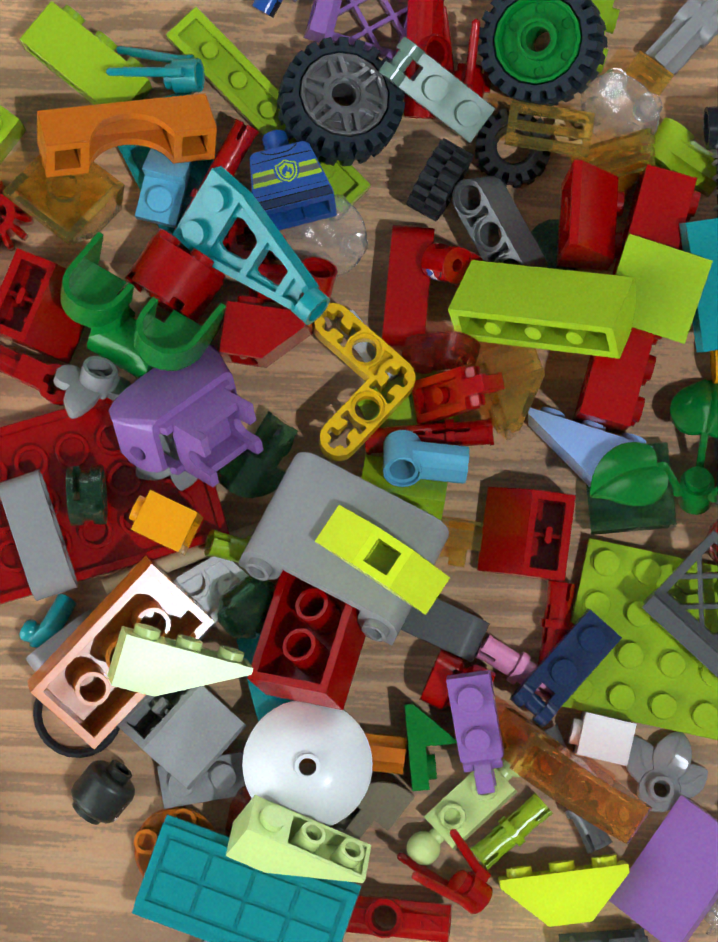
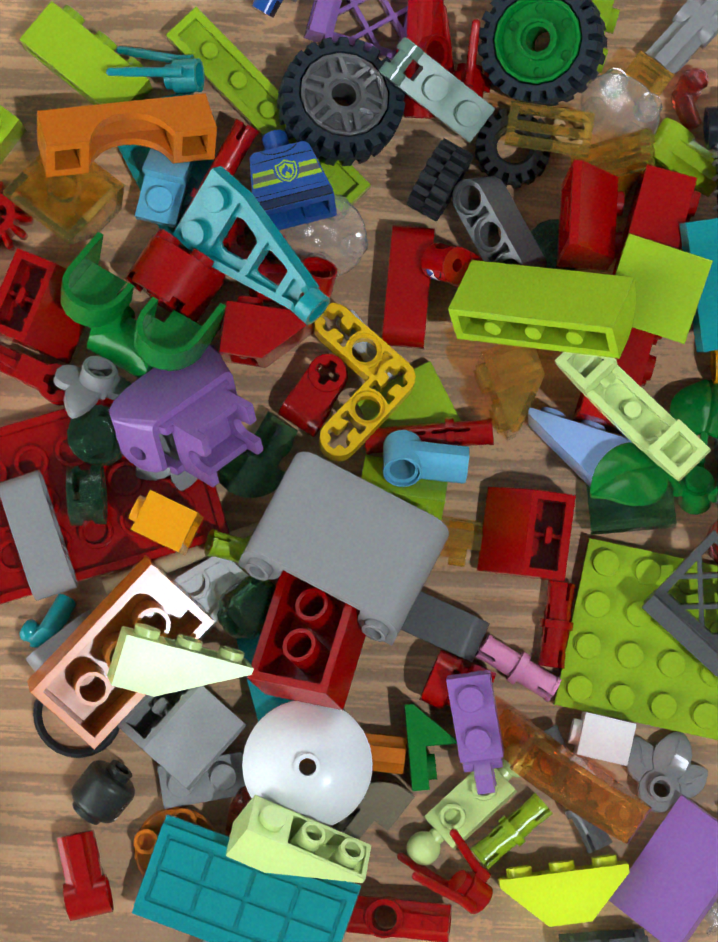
neon yellow slope [315,505,450,615] -> none
clear red plate [402,331,481,374] -> none
red hinge [412,366,505,424] -> none
dark blue plate [510,609,622,728] -> none
none -> red piece [57,830,114,921]
none -> clear green wheel [67,405,124,467]
none -> red piece [278,354,348,437]
none -> yellowish green slope [554,352,711,481]
none -> clear red arm [671,67,709,131]

